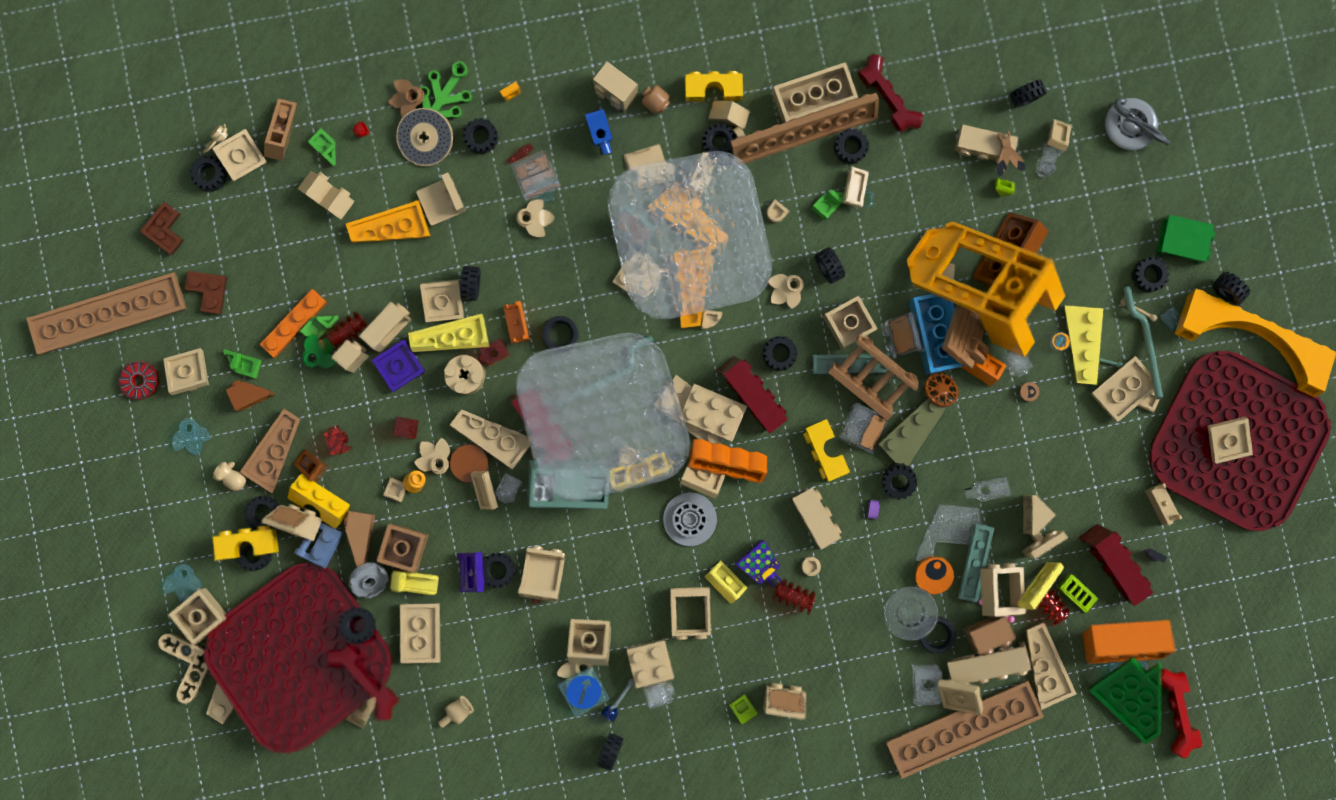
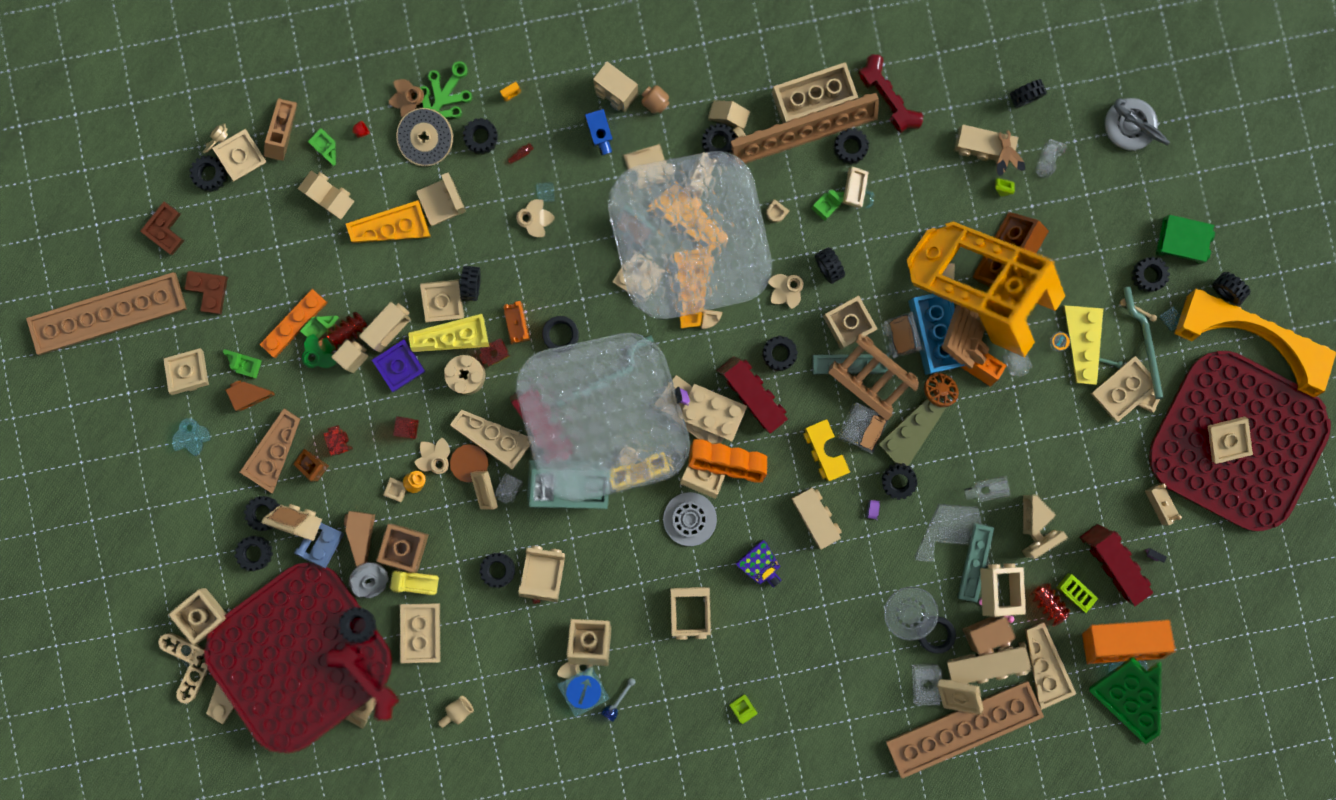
tile [119,362,159,399] -> none
clear light blue plate [163,564,202,603] -> none
tan animal [213,462,246,491] -> none
yellow arch [213,526,279,560] -> none
yellow arch [287,474,350,529] -> none
dark purple plate [457,552,484,592] -> none
clear slope [510,149,561,201] -> none
black tyre [597,733,624,771] -> none
tan brick [627,638,674,688] -> none
clear brick [644,680,675,709] -> none
yellow arch [685,71,743,102] -> none
light yellow slope [705,561,747,604] -> none
slope [763,682,806,719] -> none
clear red piece [772,579,815,615] -> none
tan tile [801,557,821,576] -> none
orange tile [915,556,954,595] -> none
light yellow tile [1017,562,1064,610] -> none
medium nougat tile [1019,382,1039,402] -> none
tan tile [1048,119,1071,151] -> none
red plate [1161,668,1202,759] -> none
none -> piece [674,386,690,405]

